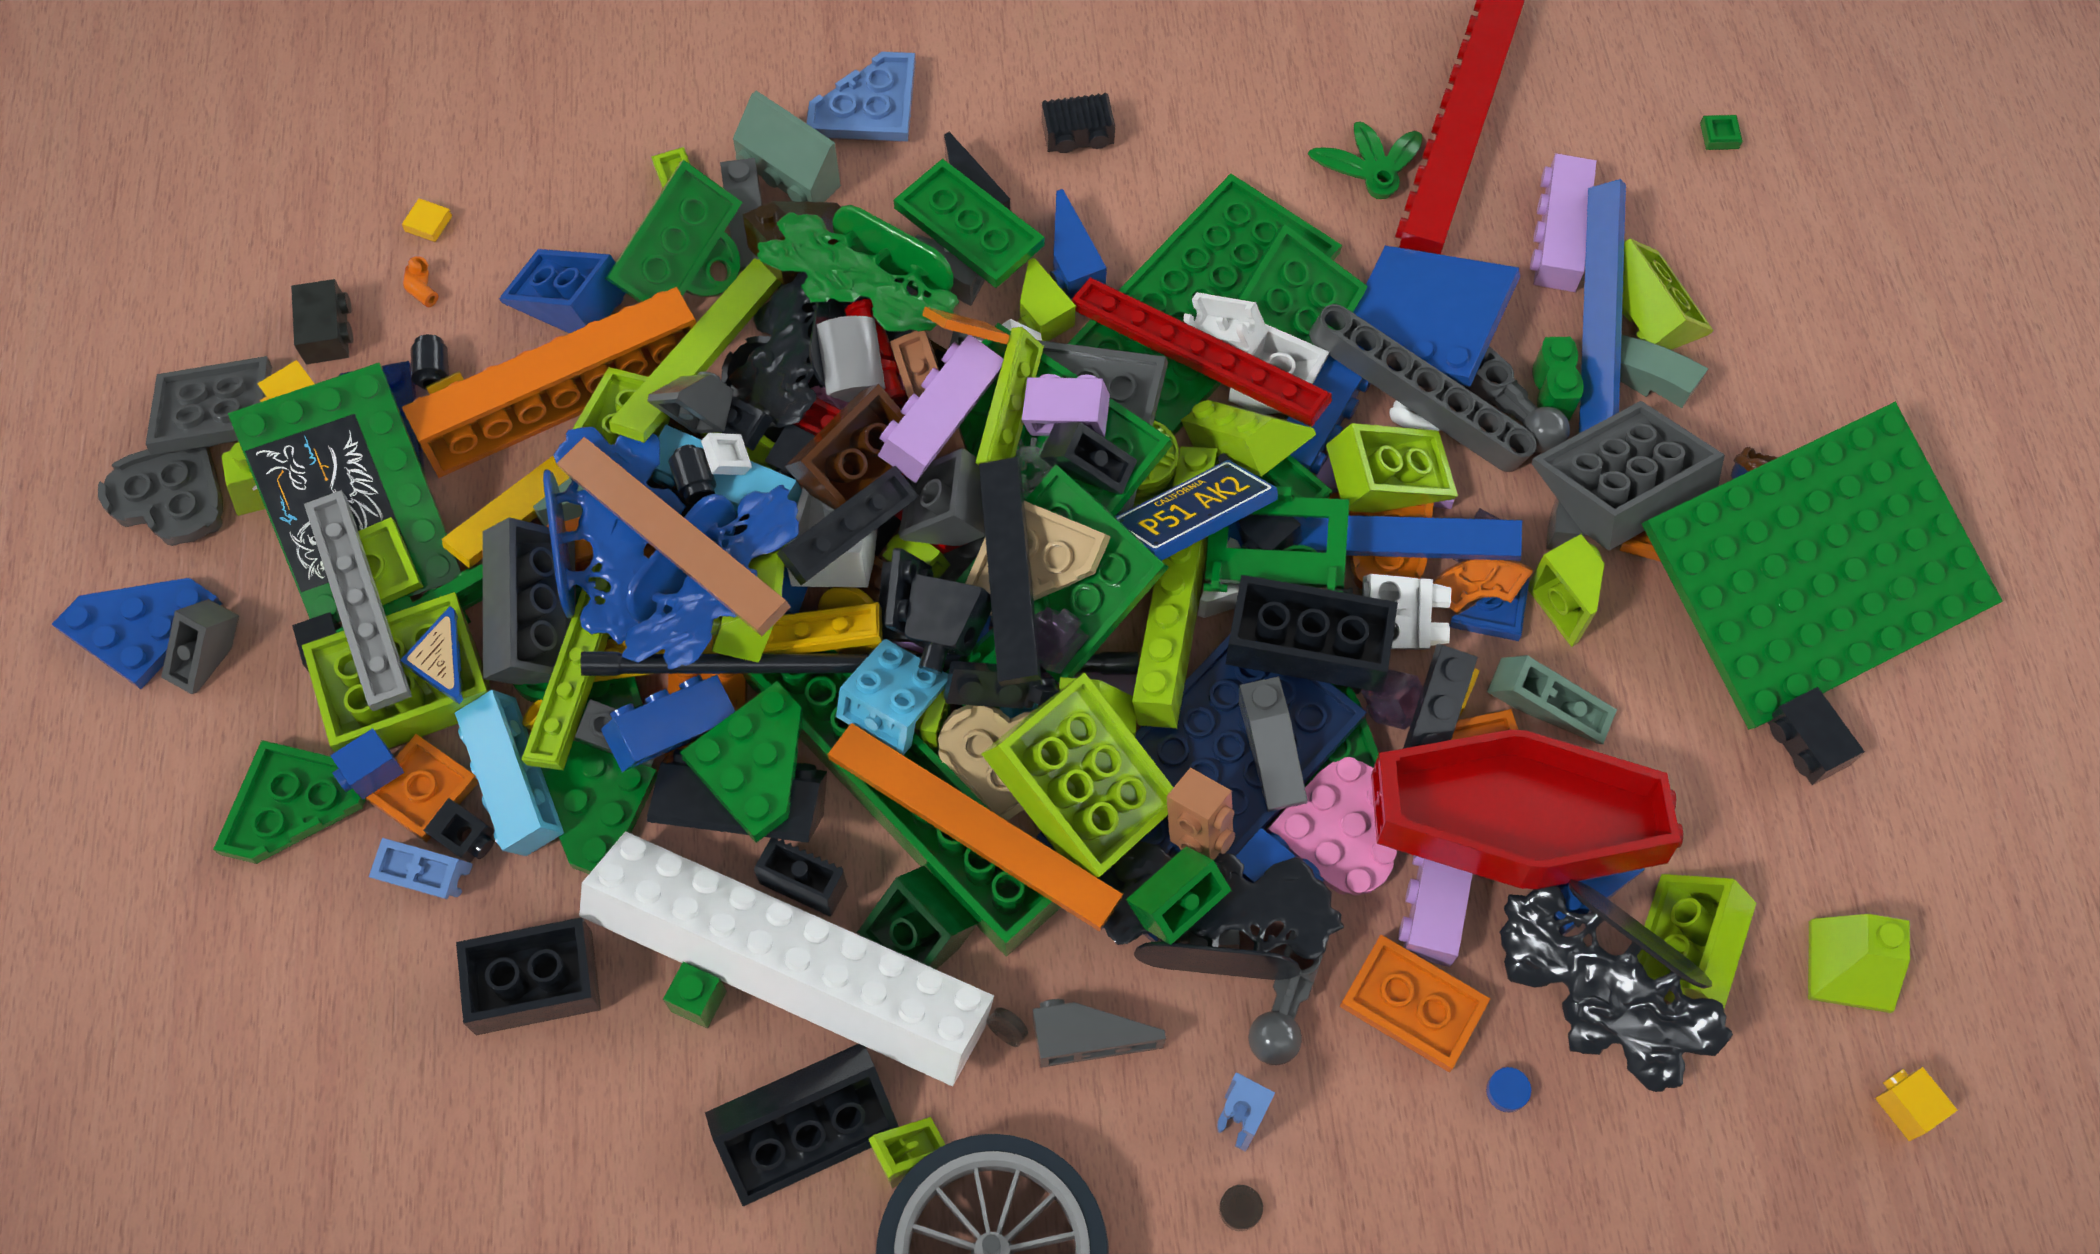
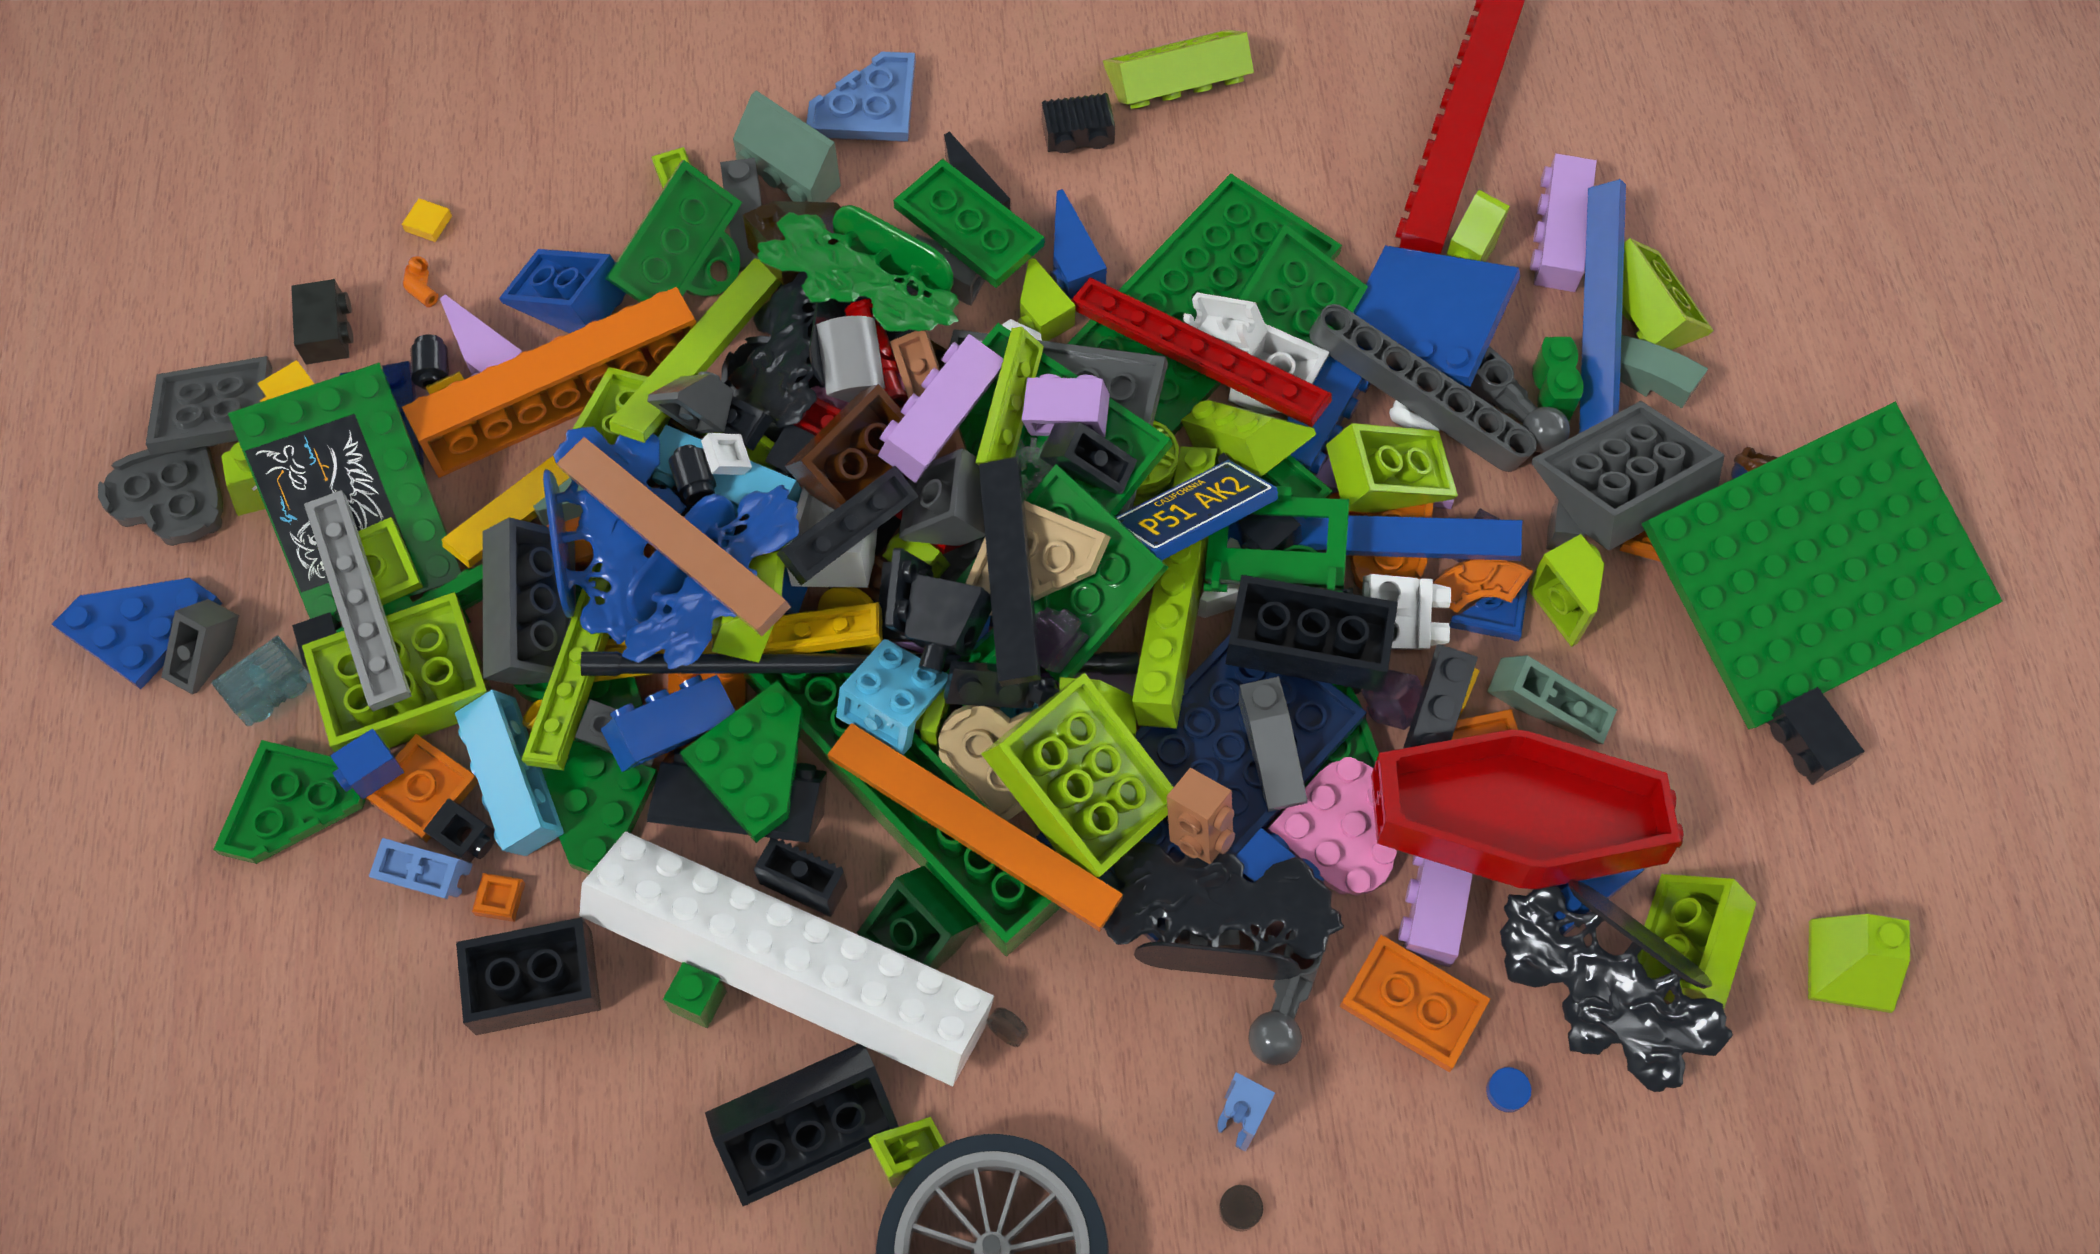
tile [400,606,463,704] -> none
orange piece [923,306,1010,344] -> none
dark grey slope [1033,999,1166,1068] -> none
green brick [1126,846,1232,945] -> none
green plant [1308,122,1422,199] -> none
green tile [1700,115,1743,150] -> none
yellow brick [1875,1067,1958,1141] -> none
none -> clear light blue brick [211,635,312,727]
none -> lavender slope [440,295,522,377]
none -> orange tile [472,873,525,922]
none -> lime slope [1103,30,1254,109]
none -> lime slope [1446,190,1510,262]

